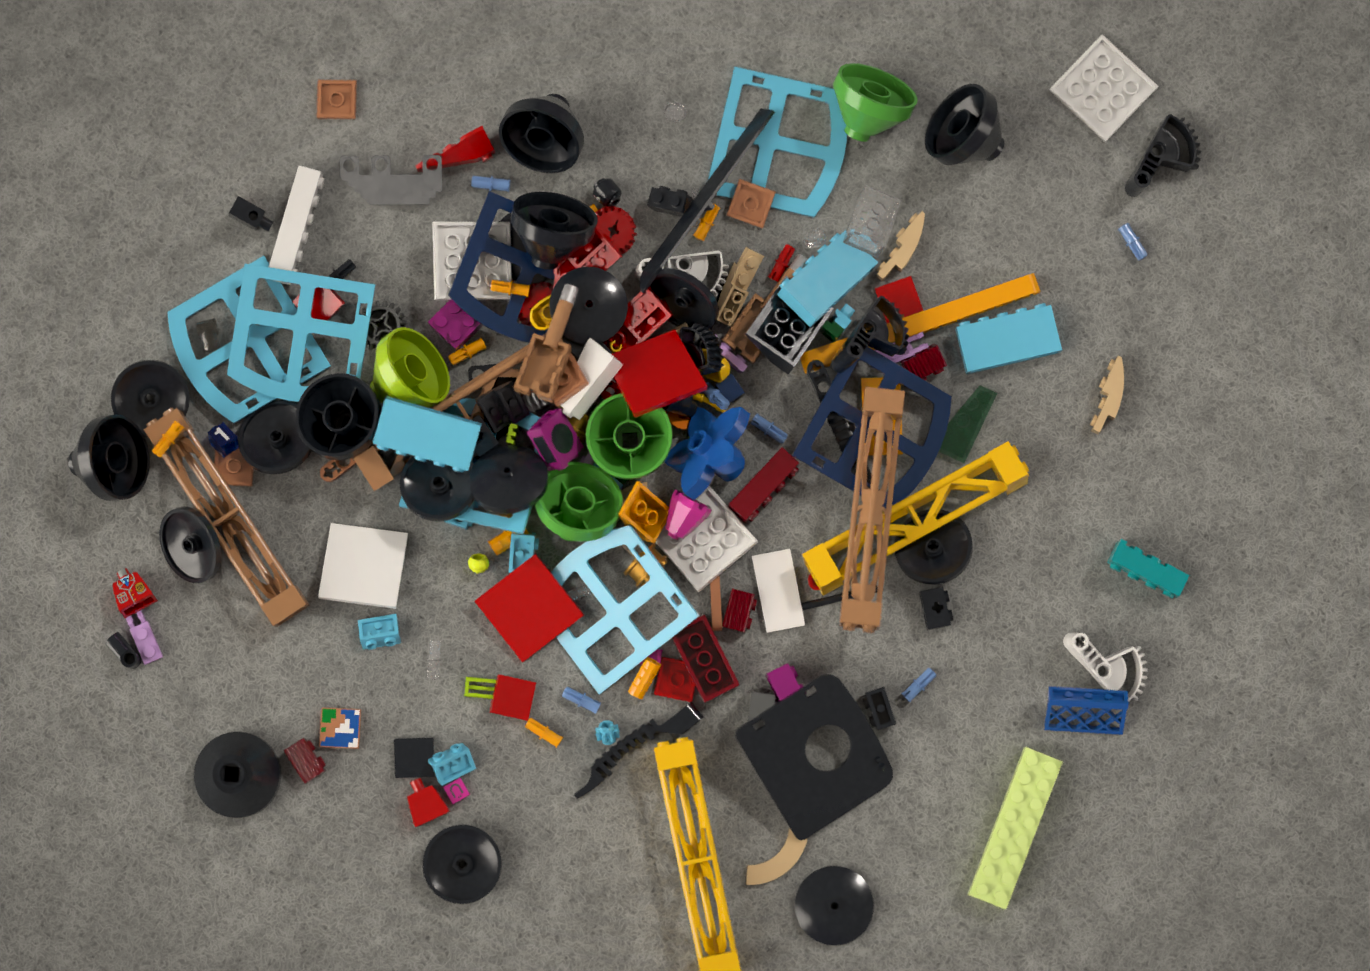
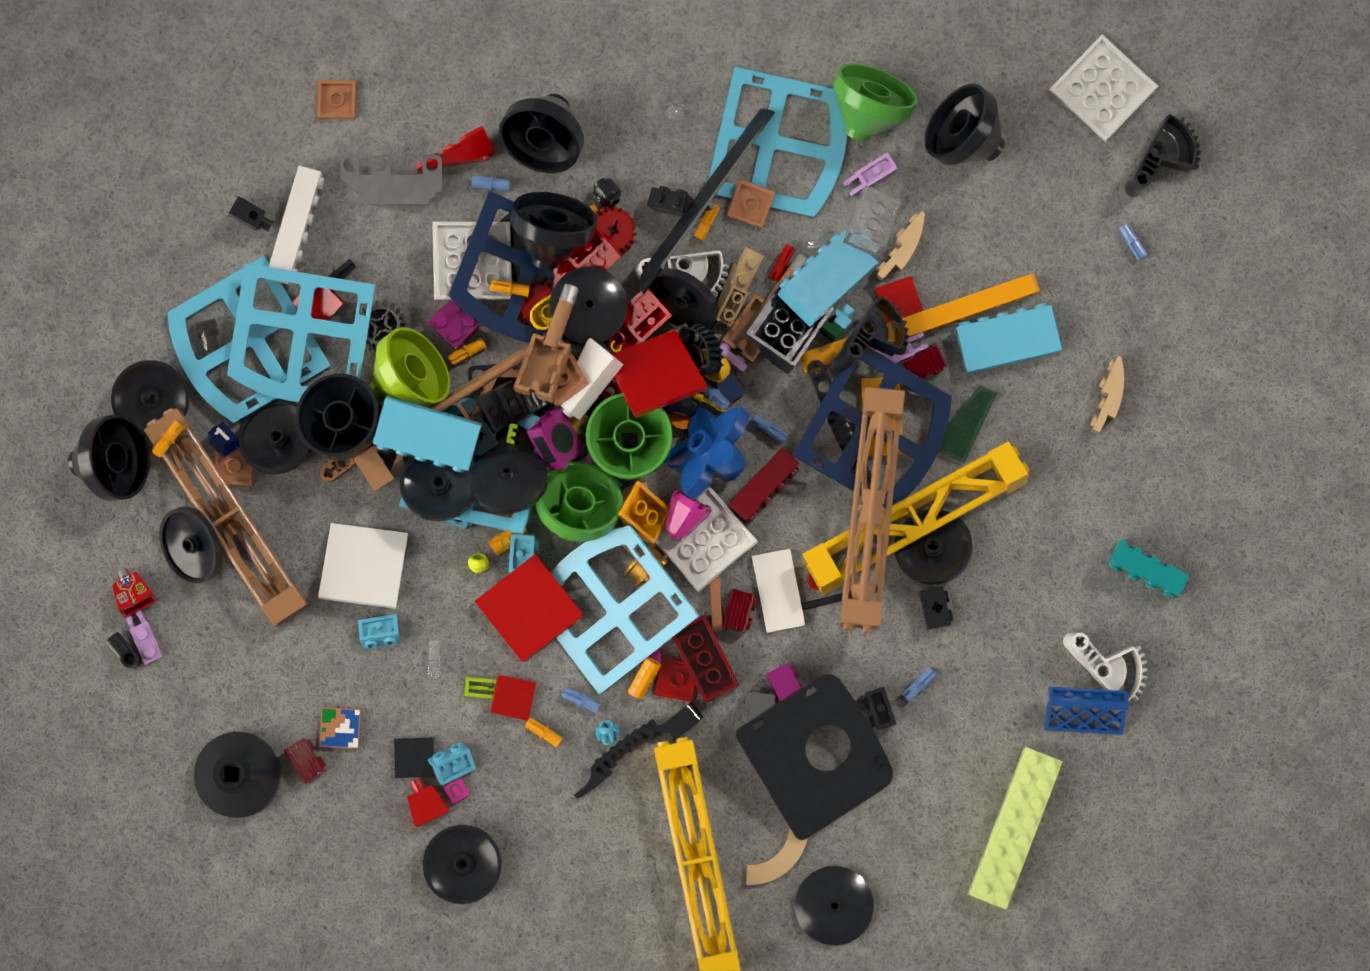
none -> lavender hinge [843,152,898,196]

